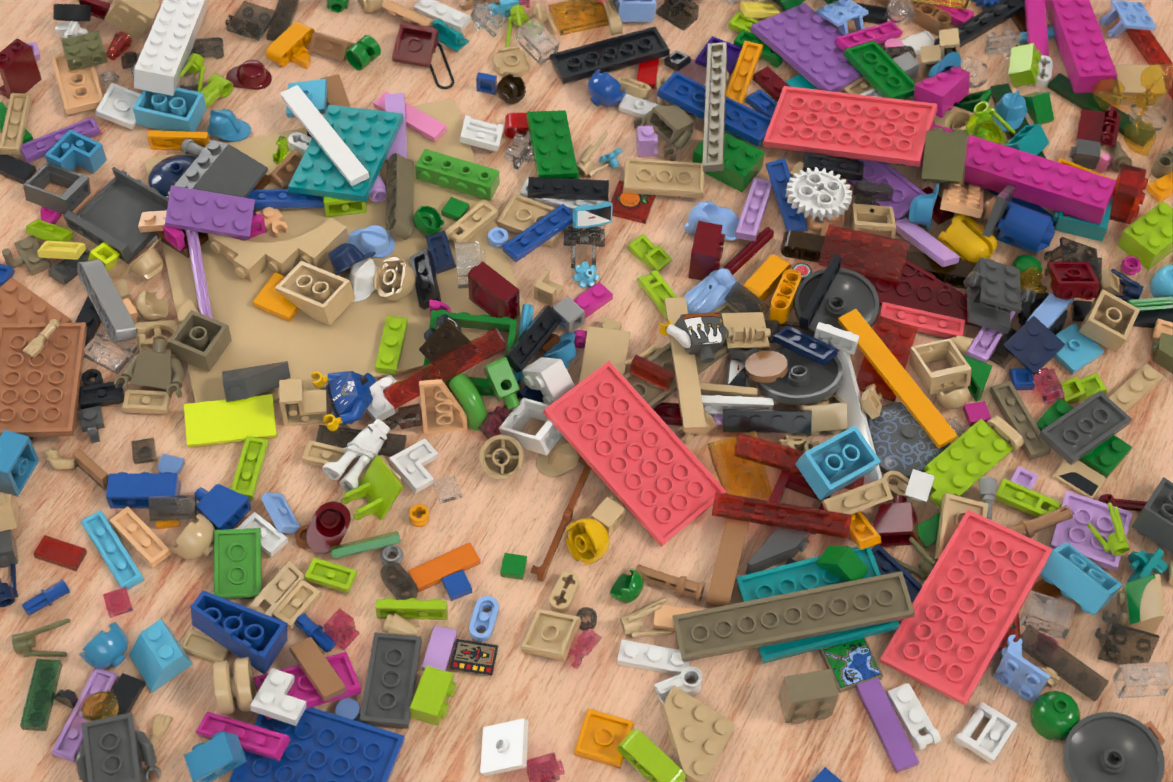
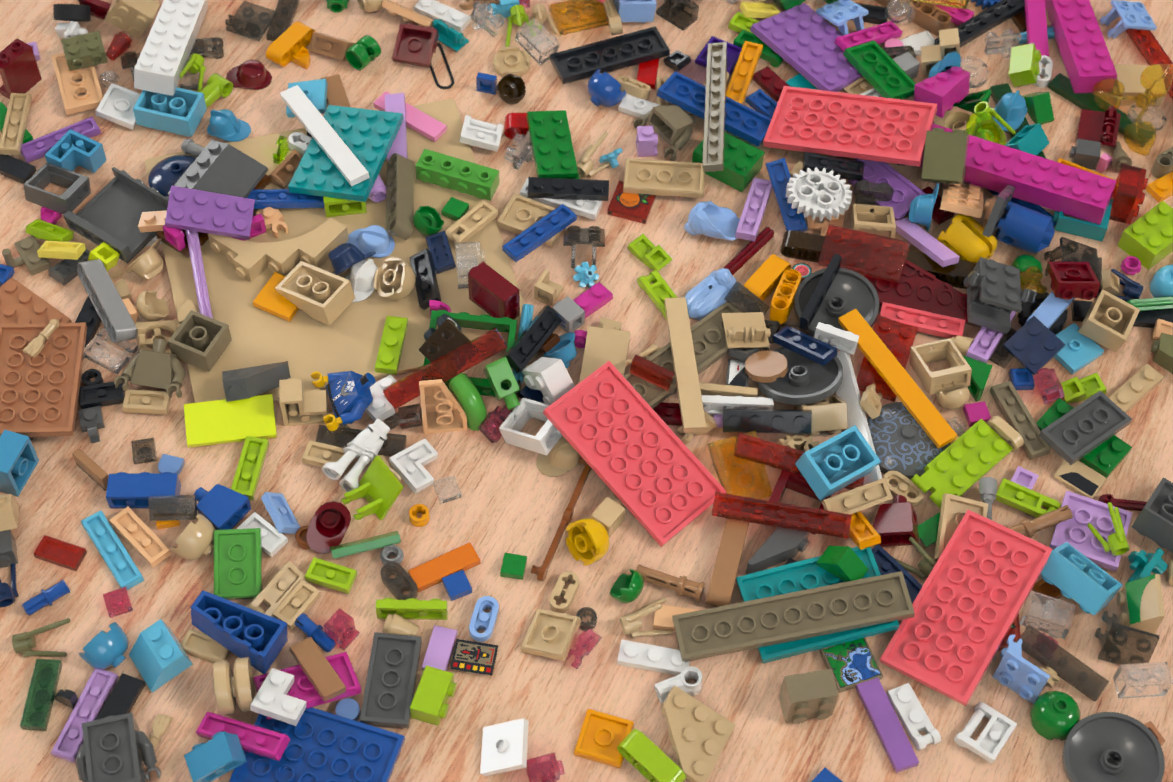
tan arm [45,447,76,470] -> none
clear yellow hair [80,690,119,722] -> none
light orange plate [147,130,210,151] -> none
tan cylinder [479,434,525,480] -> none
light blue tile [488,227,508,248] -> none
slope [572,201,613,229] -> none
torso [659,312,728,364] -> none
dark red brick [688,221,725,280] -> none
white panel [904,469,934,504] -> none

